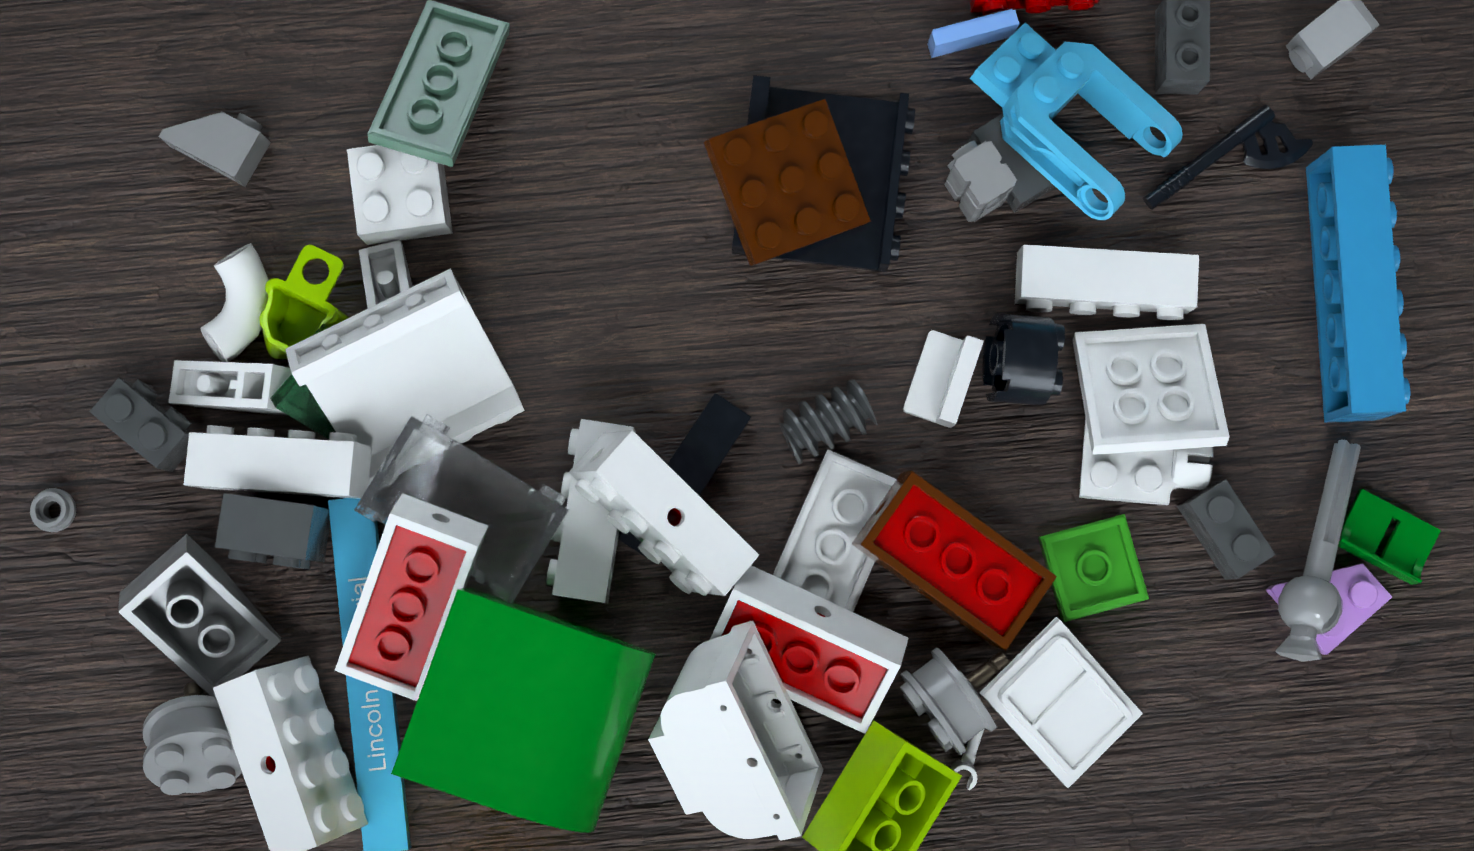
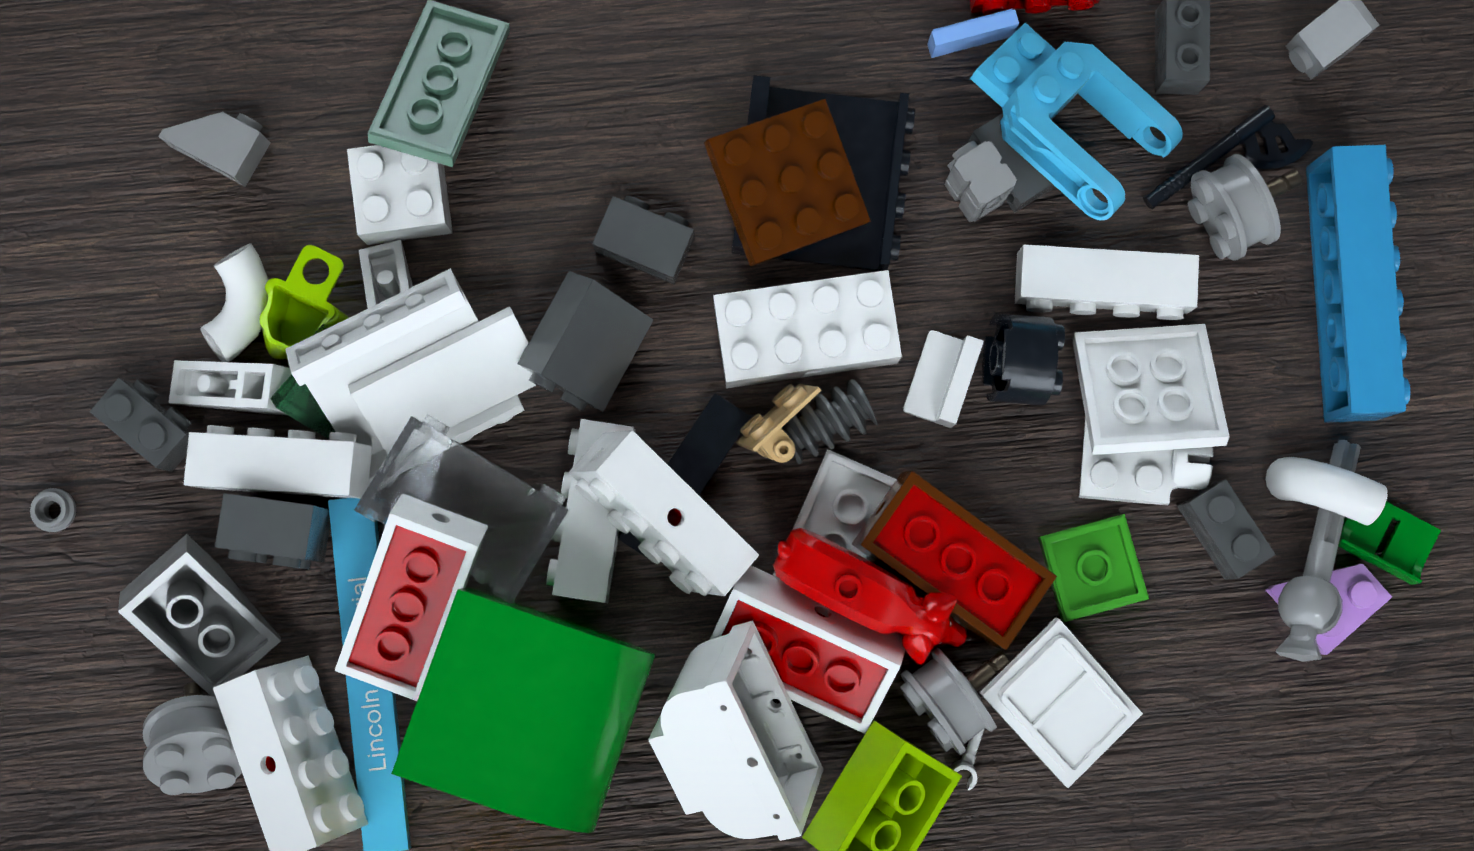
none -> white tile [348,306,536,458]
none -> dark grey brick [518,271,653,412]
none -> dark grey brick [592,195,695,285]
none -> white brick [713,270,902,389]
none -> tan hinge [736,384,822,463]
none -> red animal [773,528,967,665]
none -> light grey wheel [1188,154,1302,261]
none -> white cylinder [1266,457,1387,526]

